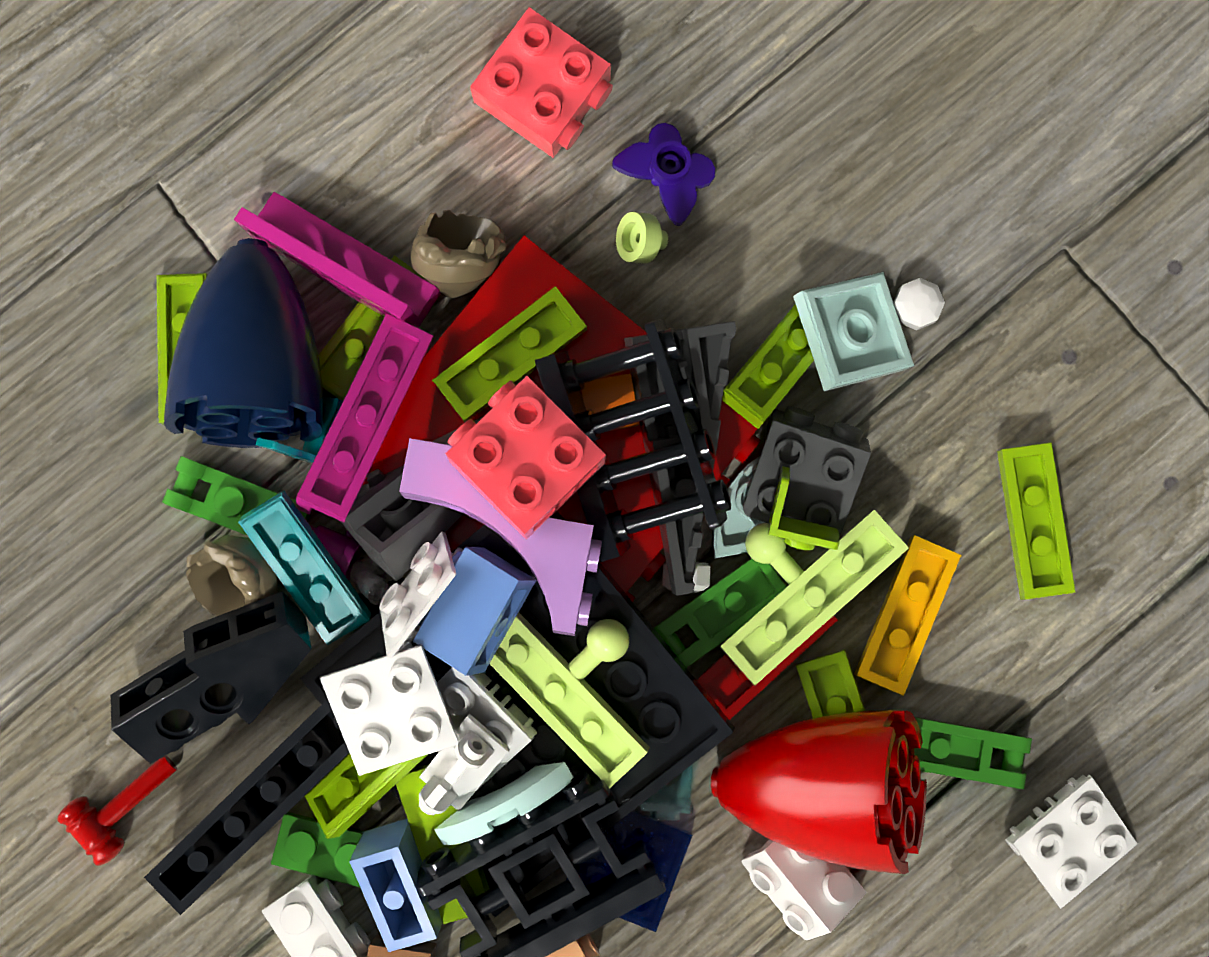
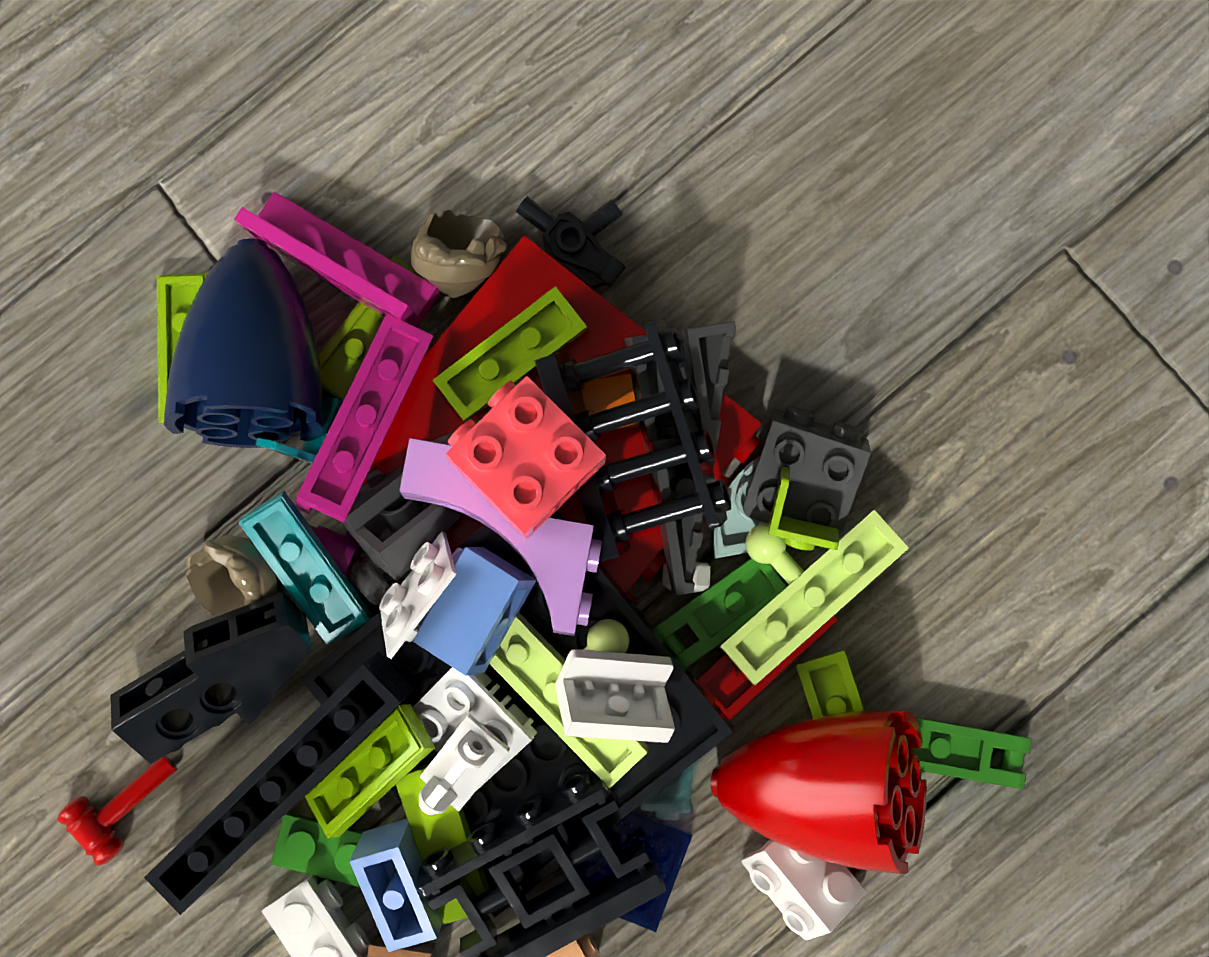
bright green plate [162,456,313,536] -> none
white hinge [320,641,459,776] -> none
light aqua tile [434,762,574,846] -> none
coral brick [470,7,613,158] -> none
dark purple animal [612,123,715,226] -> none
yellowish green tile [616,212,668,263] -> none
lime tile [722,304,814,429] -> none
light aqua tile [793,272,914,391] -> none
yellow plate [854,535,961,696] -> none
white tile [893,278,945,330] -> none
lime plate [997,443,1076,600] -> none
white hinge [1005,775,1138,909] -> none
none -> black piece [516,196,626,289]
none -> white bracket [555,649,675,743]

